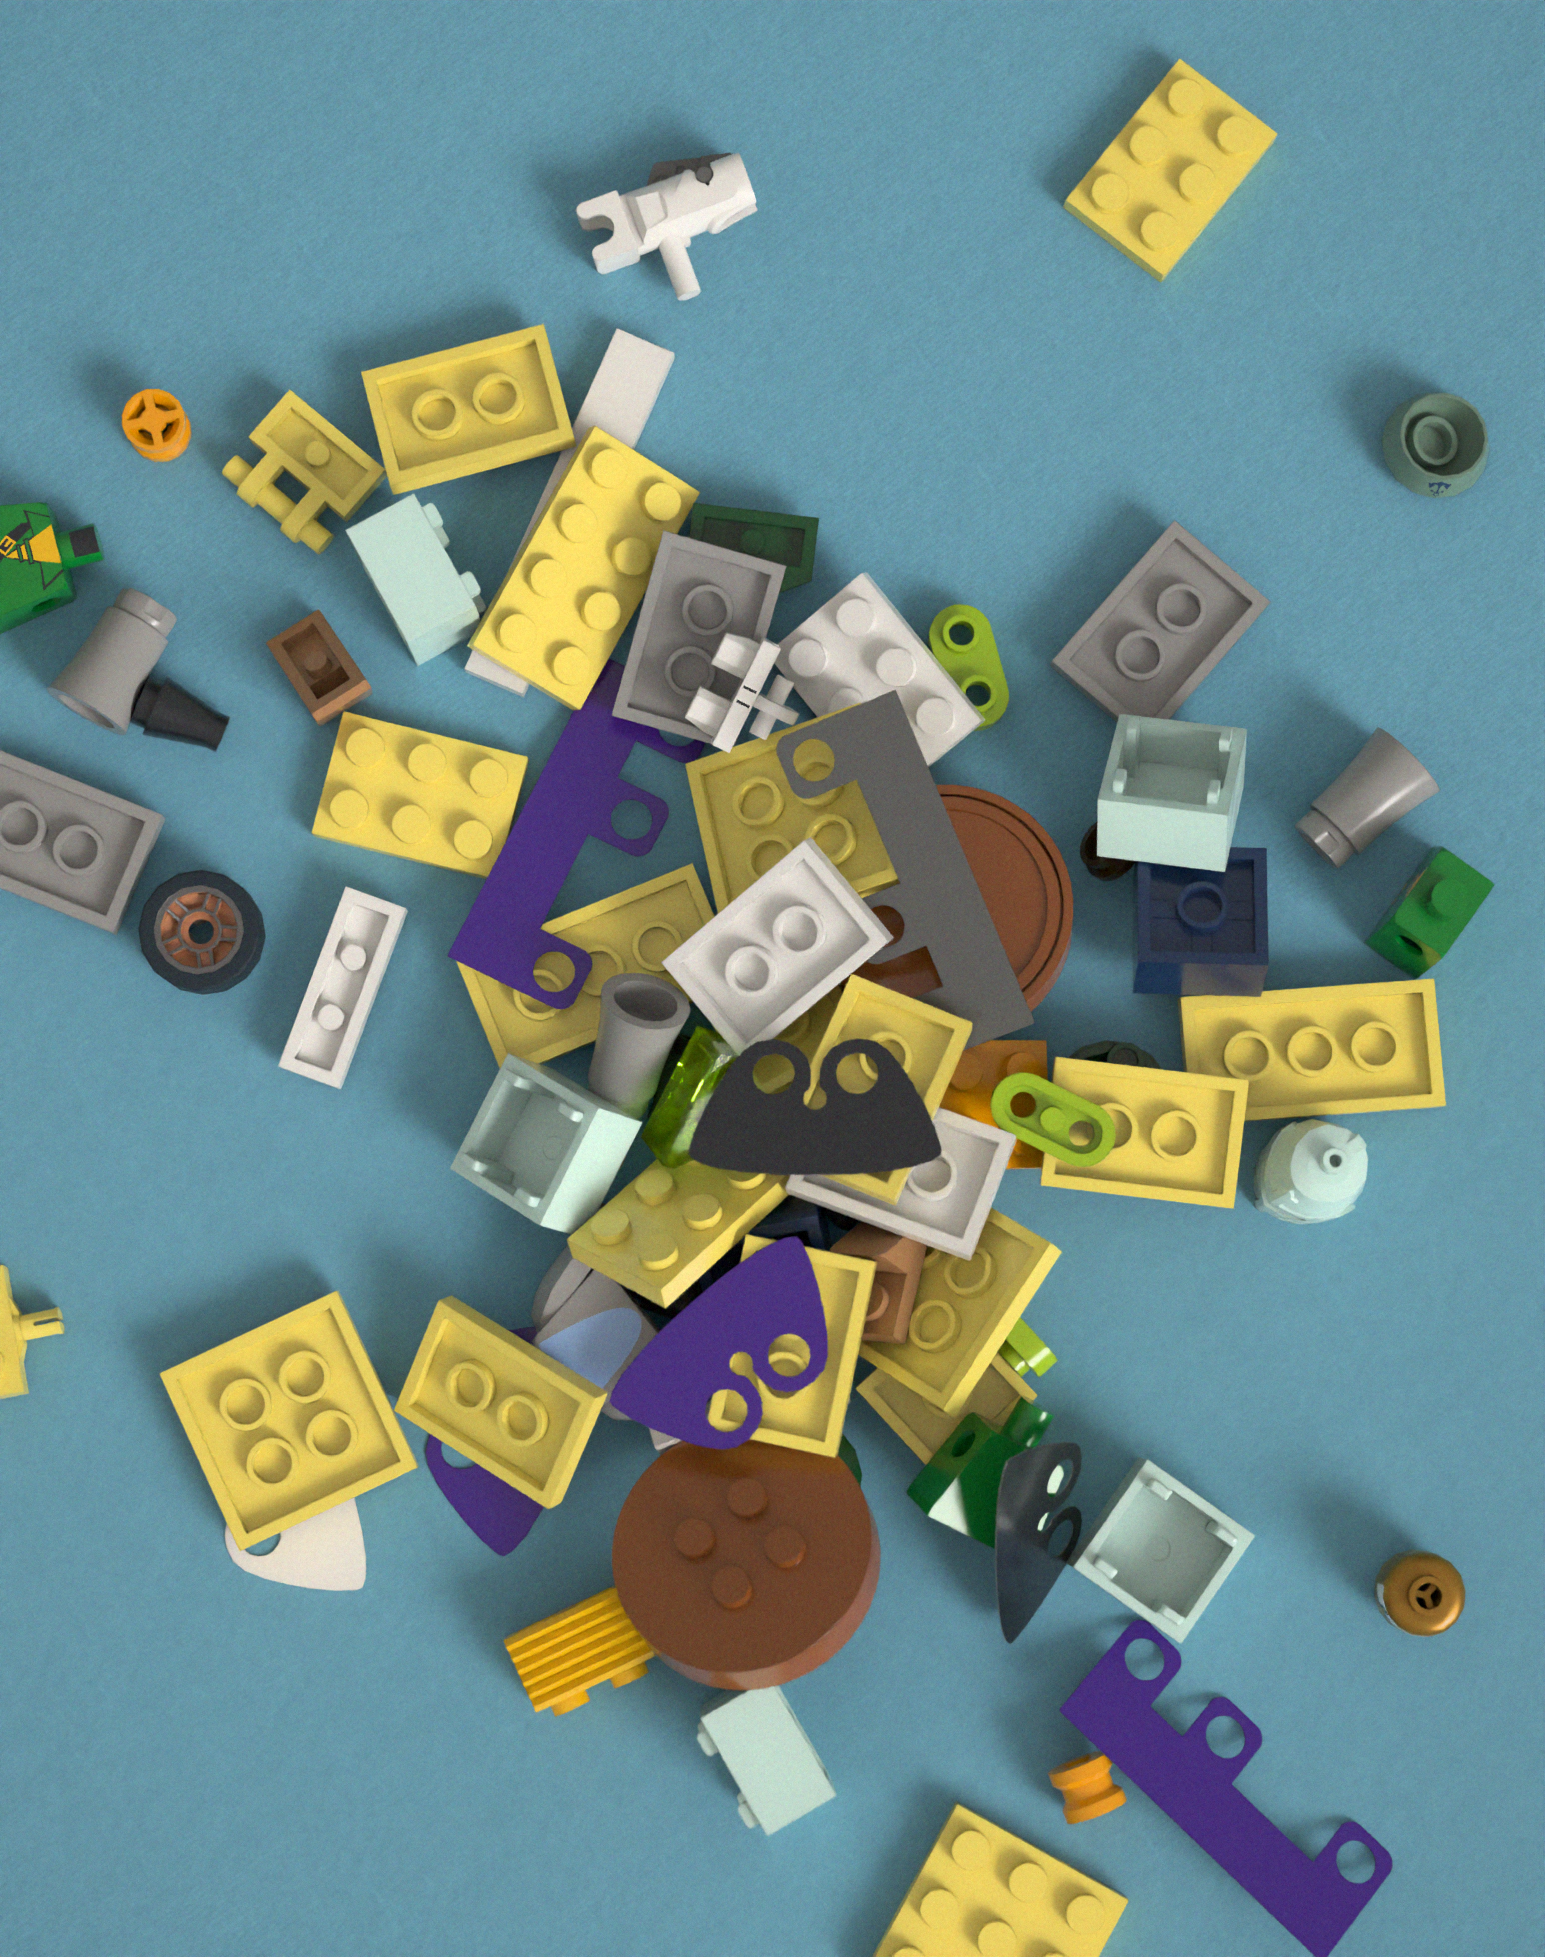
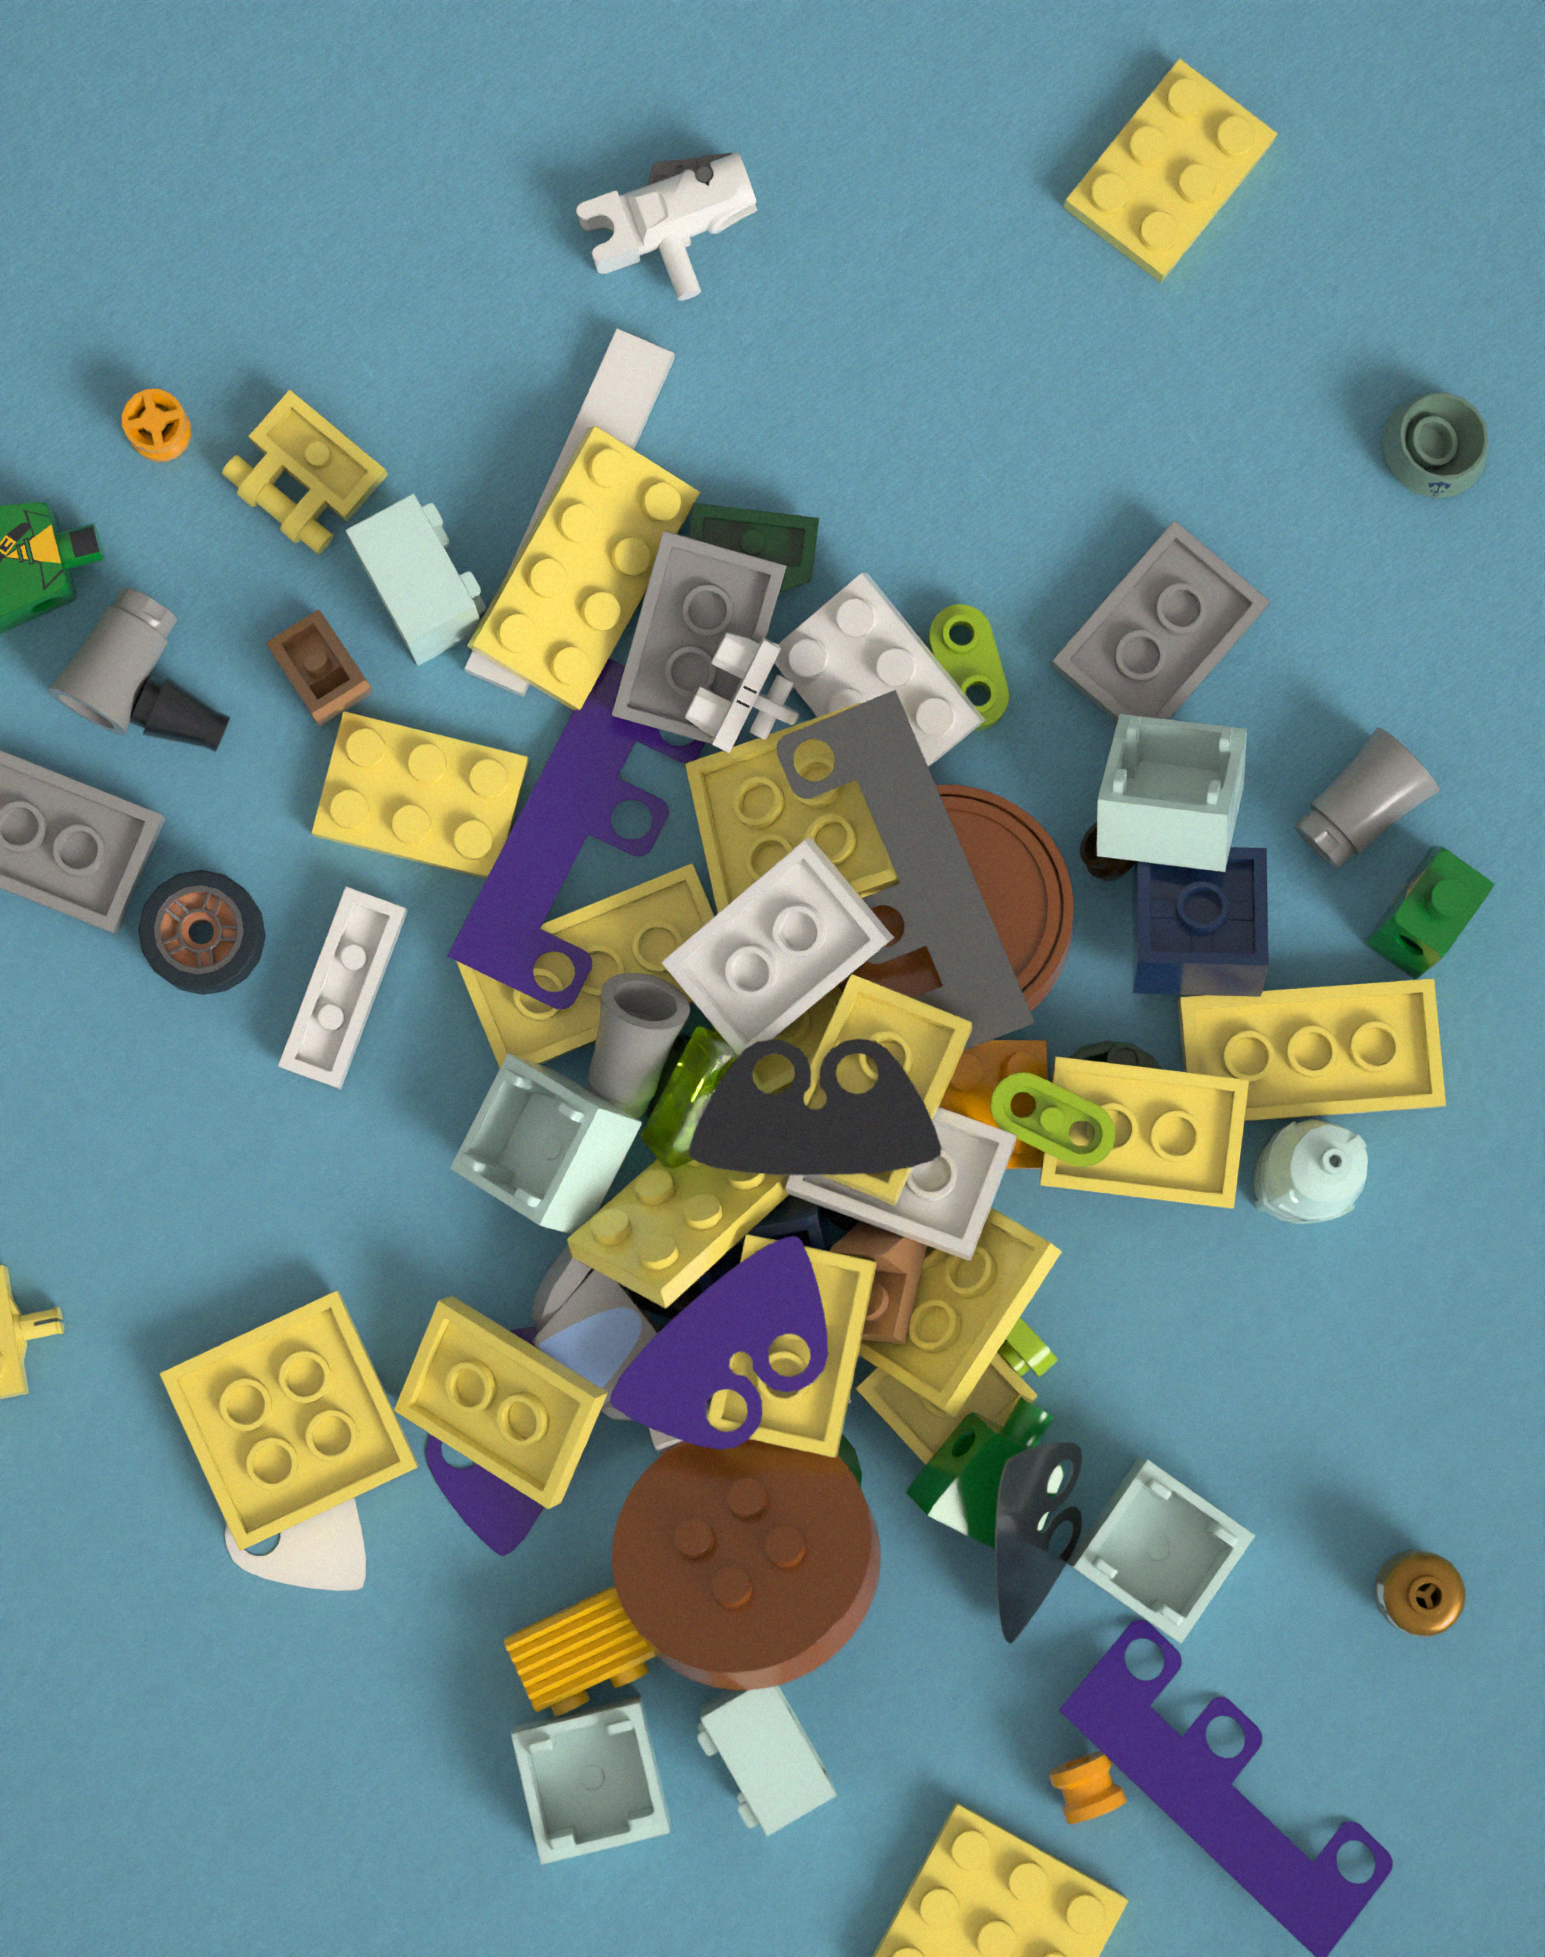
light yellow plate [361,324,577,495] -> none
none -> light aqua container [511,1695,671,1865]

